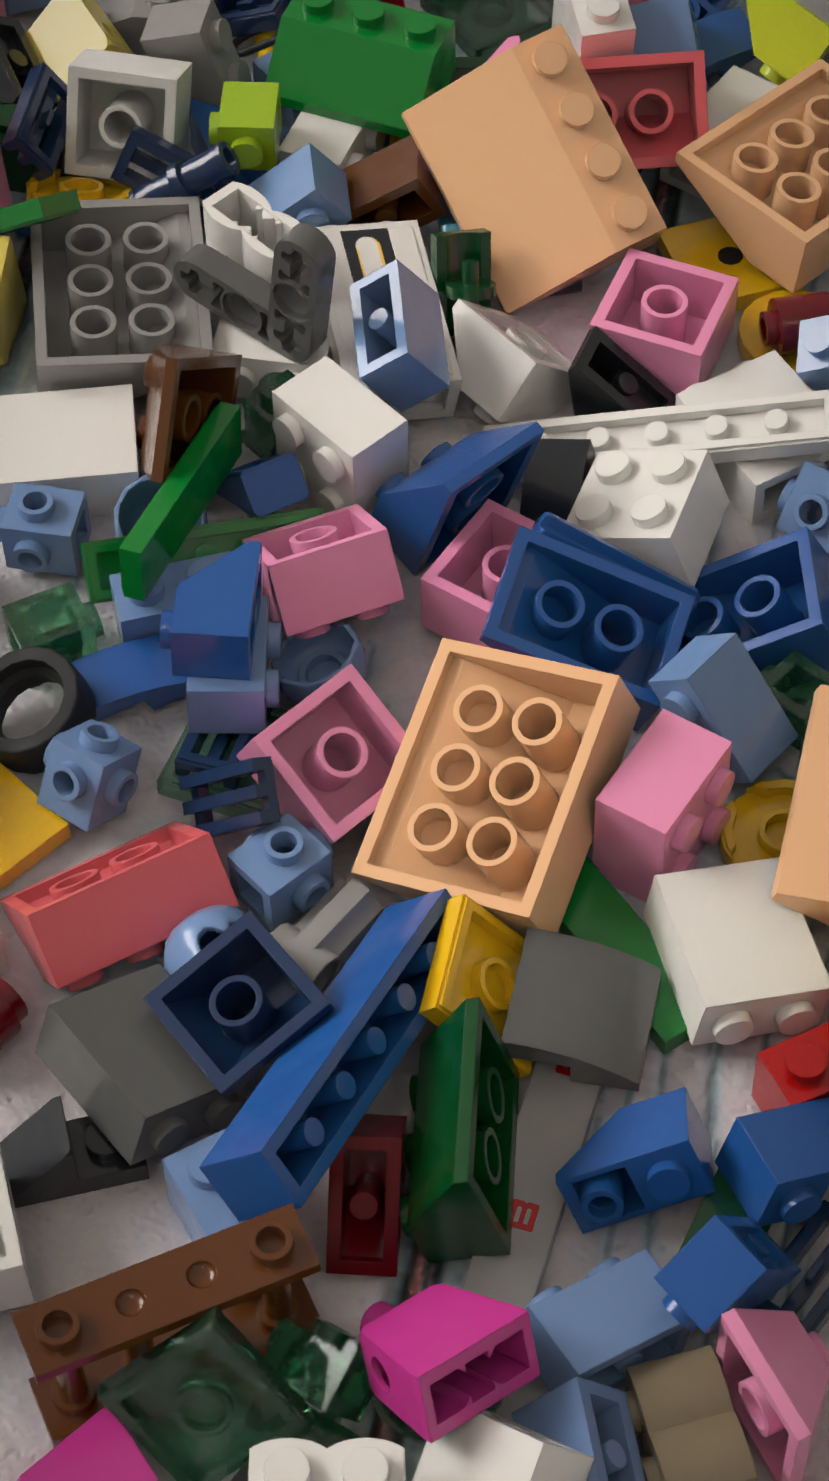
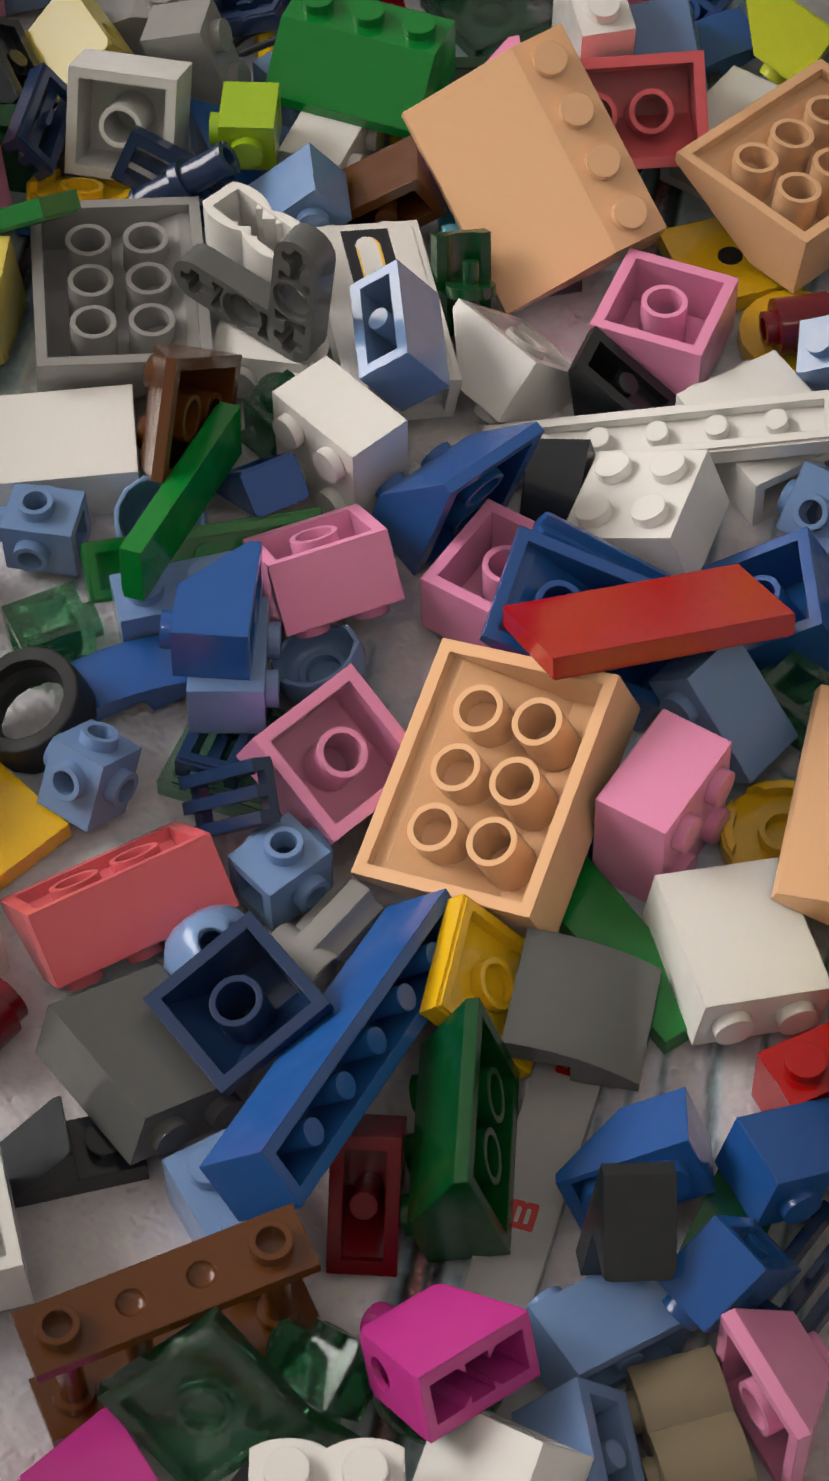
none -> red tile [503,564,795,680]
none -> black slope [576,1161,677,1282]

